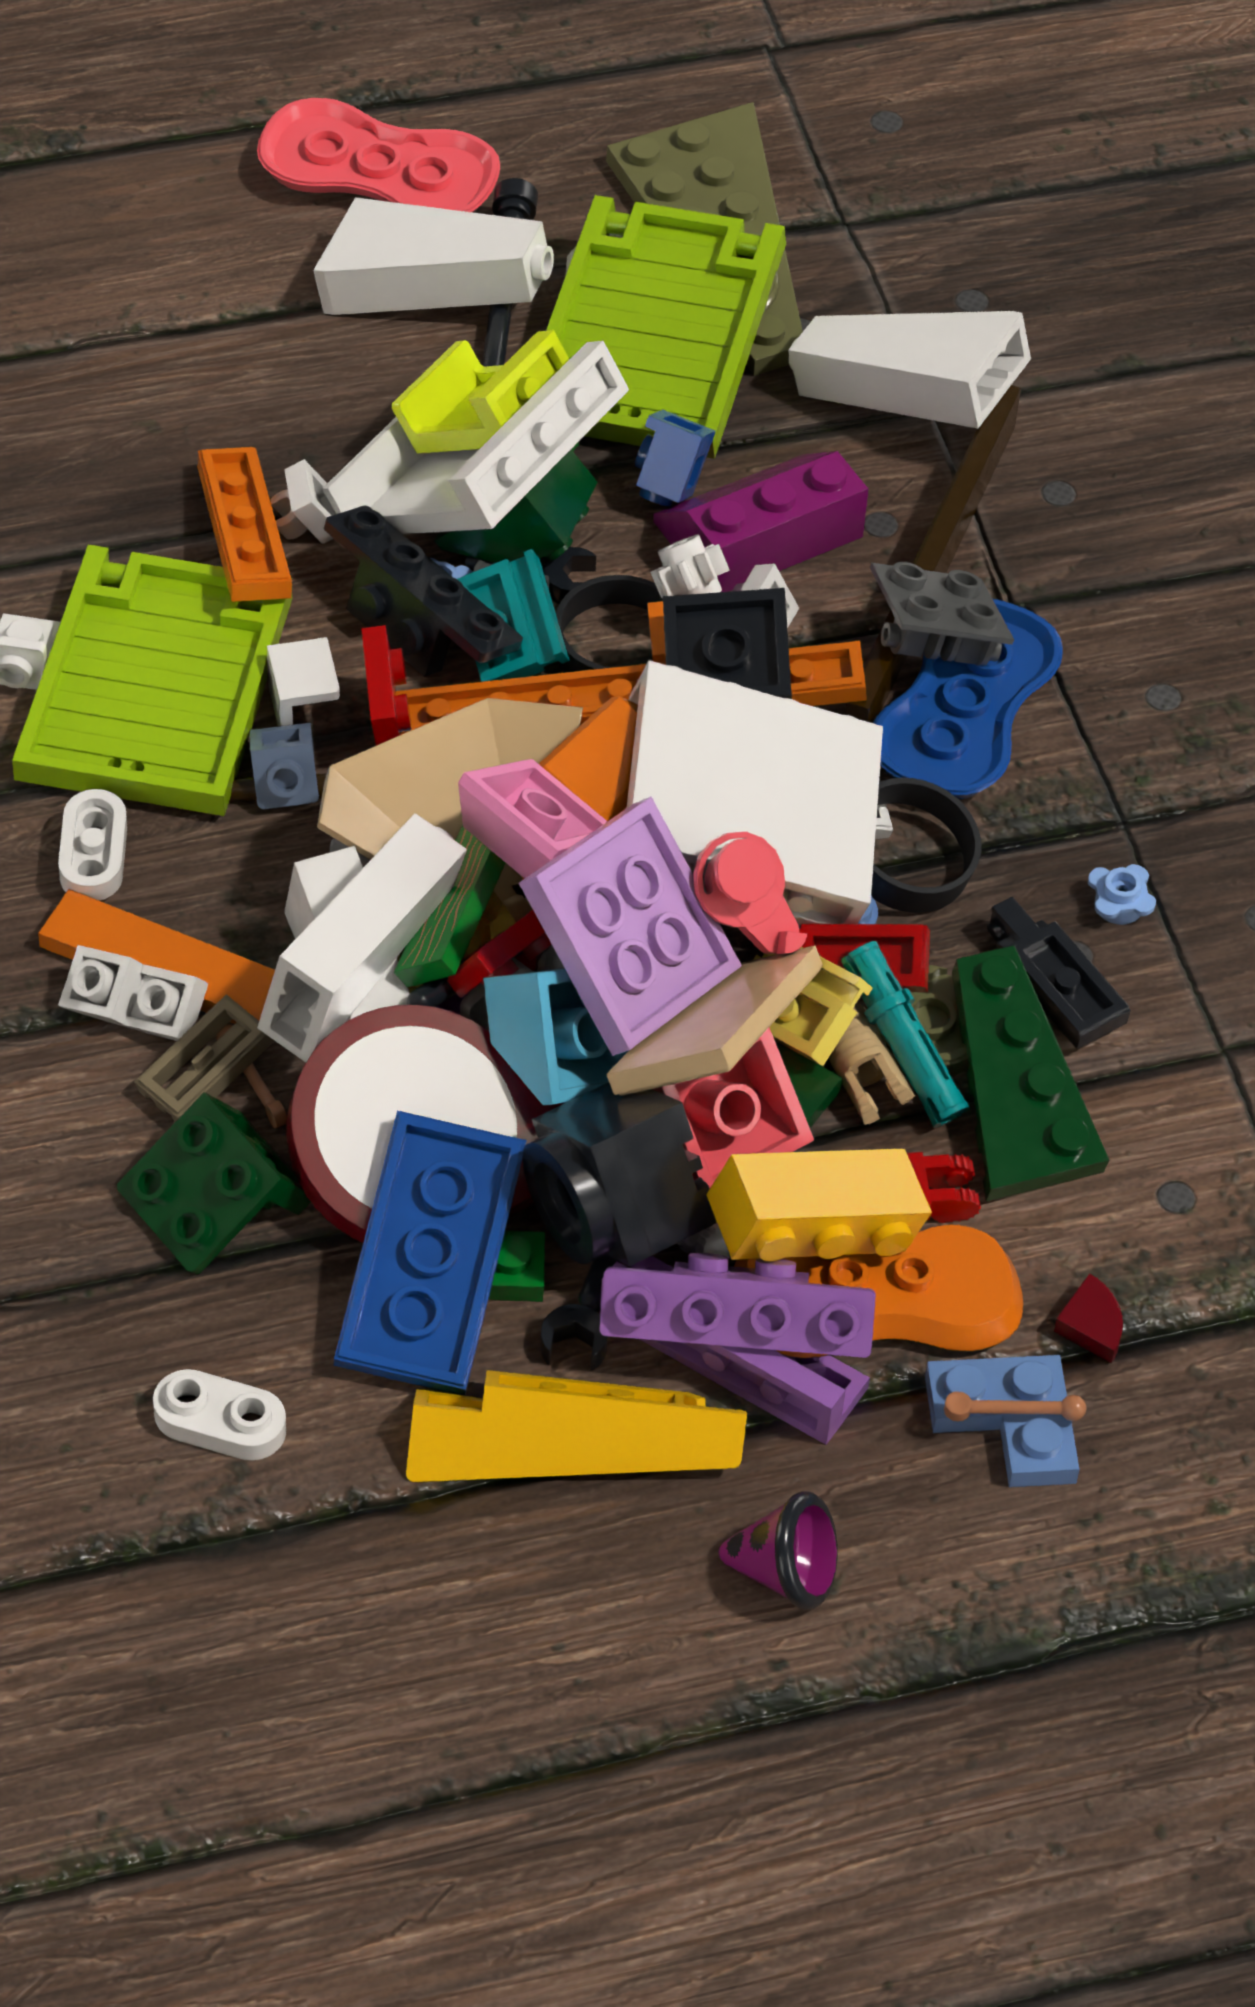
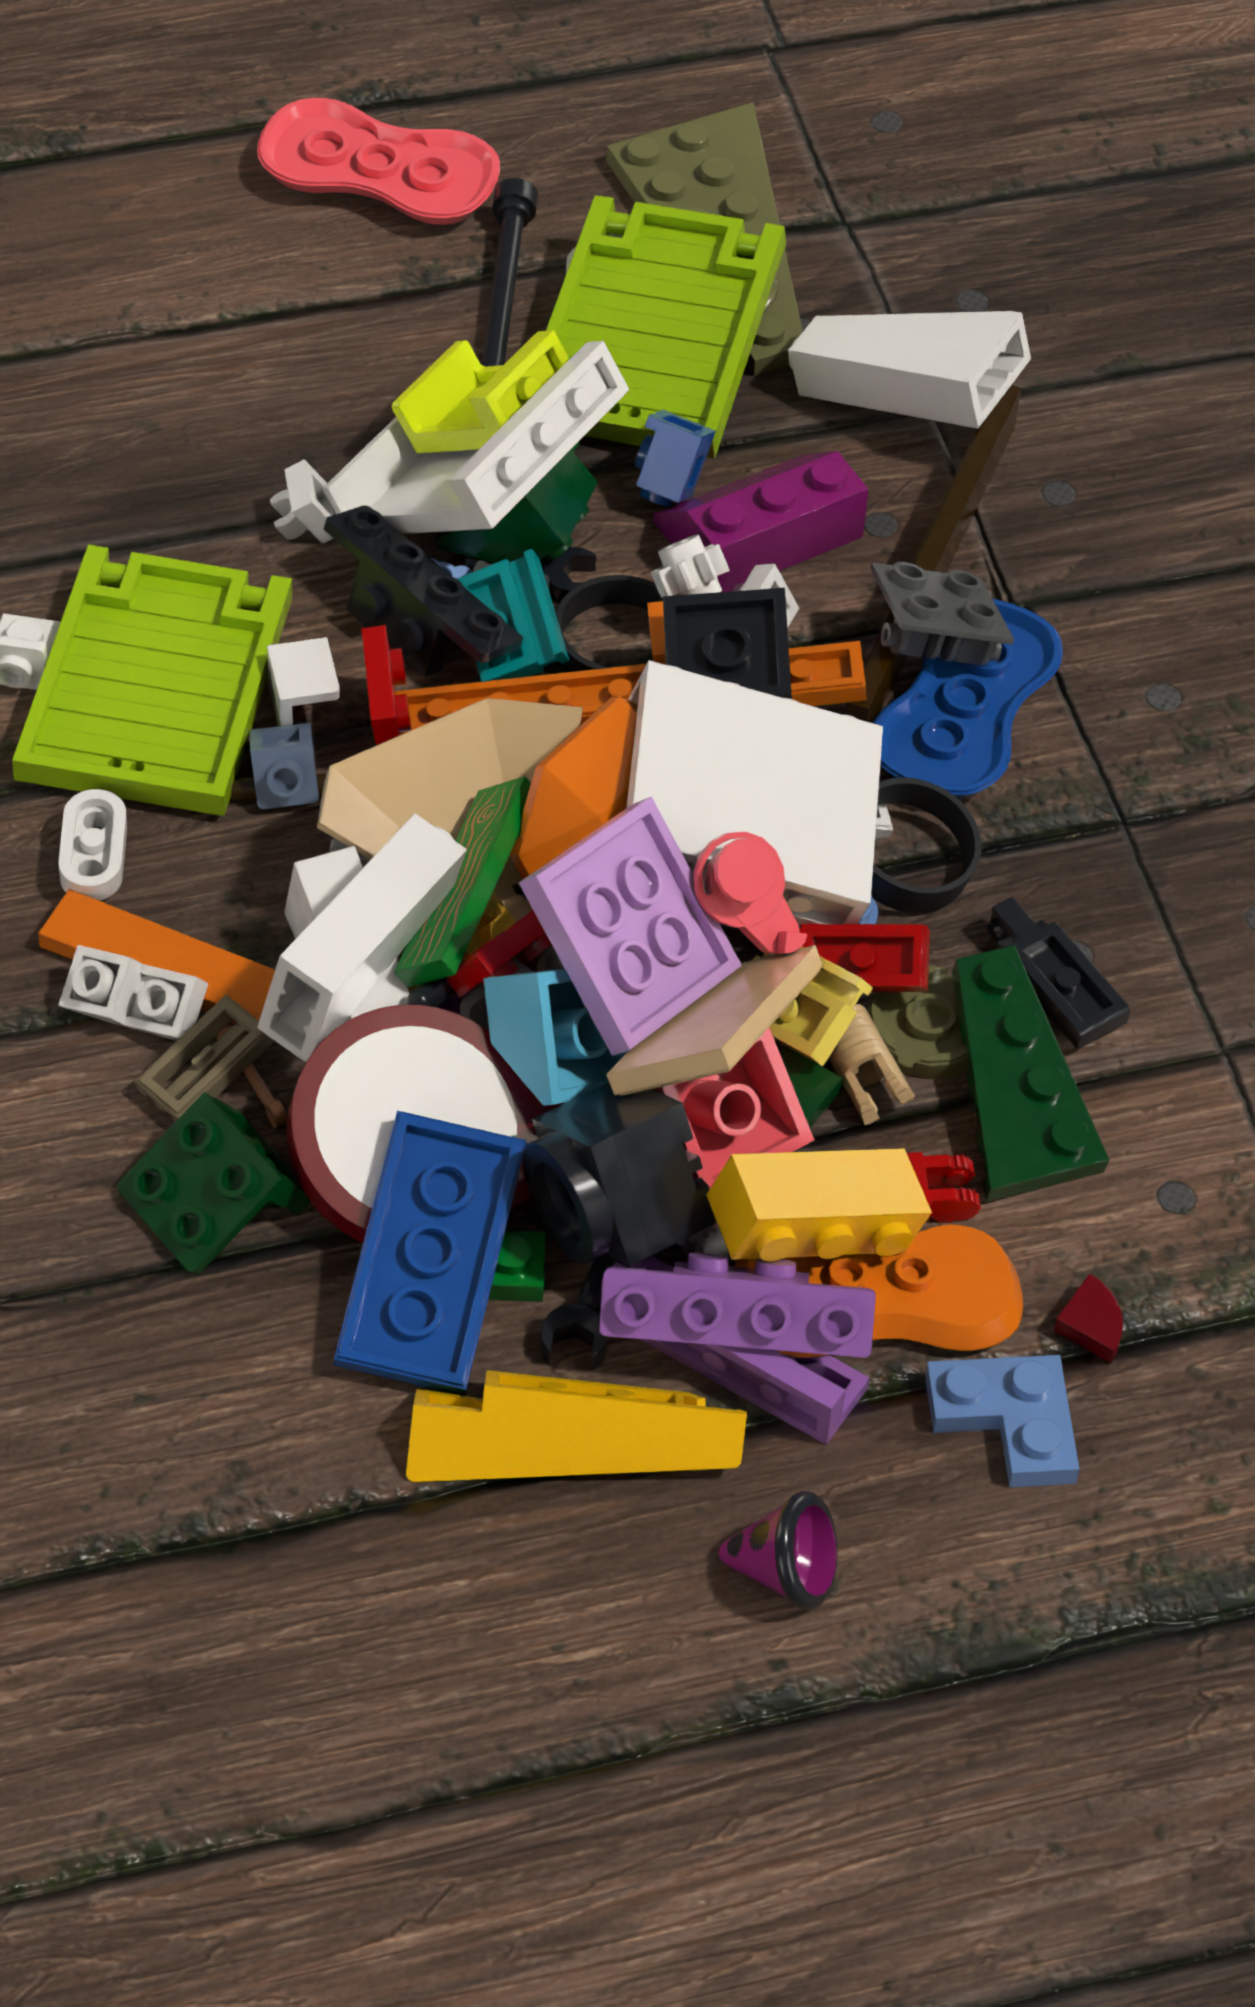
white plate [153,1369,286,1460] -> none
orange tile [197,447,292,602] -> none
white slope [313,197,554,315] -> none
bright pink slope [458,759,608,879] -> none
teal pin [841,941,970,1128] -> none
nougat hinge [944,1391,1087,1422] -> none
light blue plate [1088,864,1156,925] -> none

